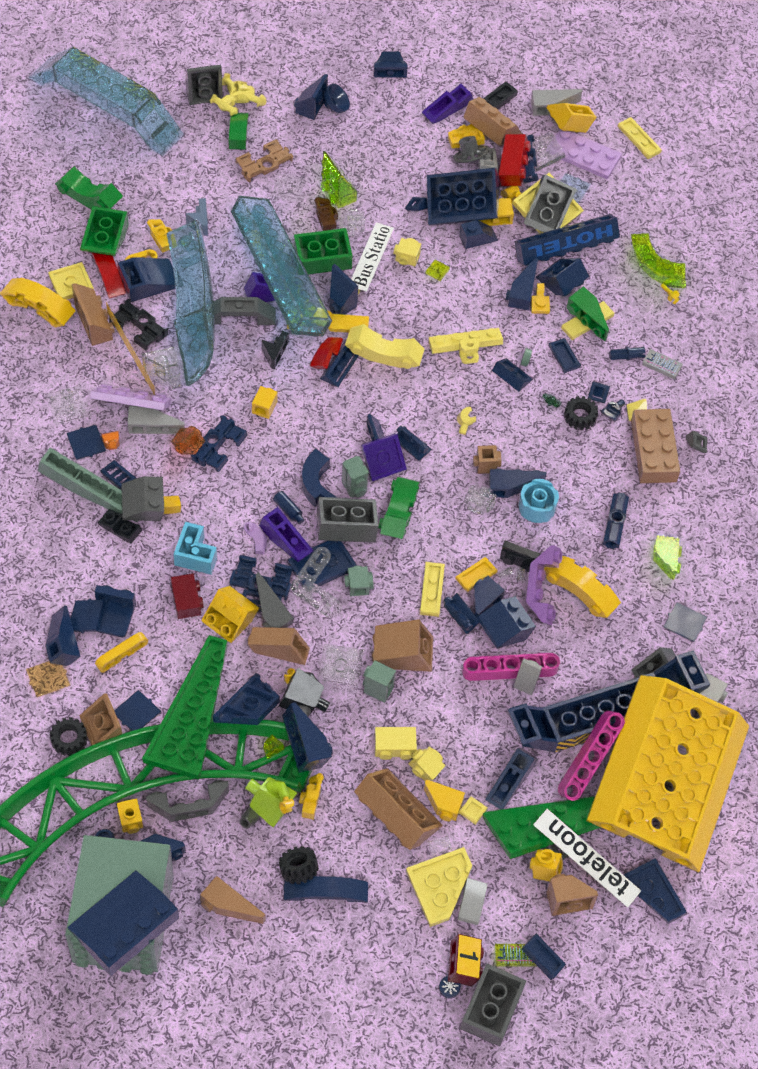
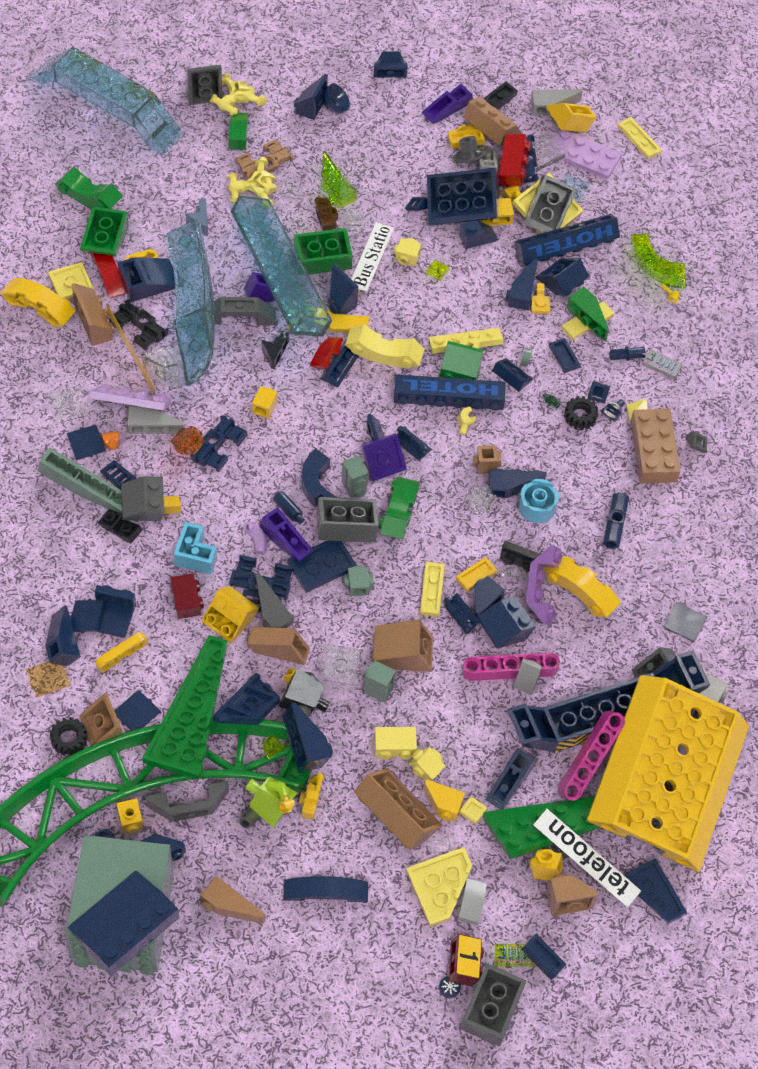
yellow piece [147,219,175,253] -> none
black tyre [279,846,319,884] -> none
clear beam [291,547,342,618] -> none
clear neon green slope [653,535,682,580] -> none
none -> light yellow piece [227,156,277,209]
none -> dark blue brick [394,374,506,411]
none -> slope [440,341,483,380]

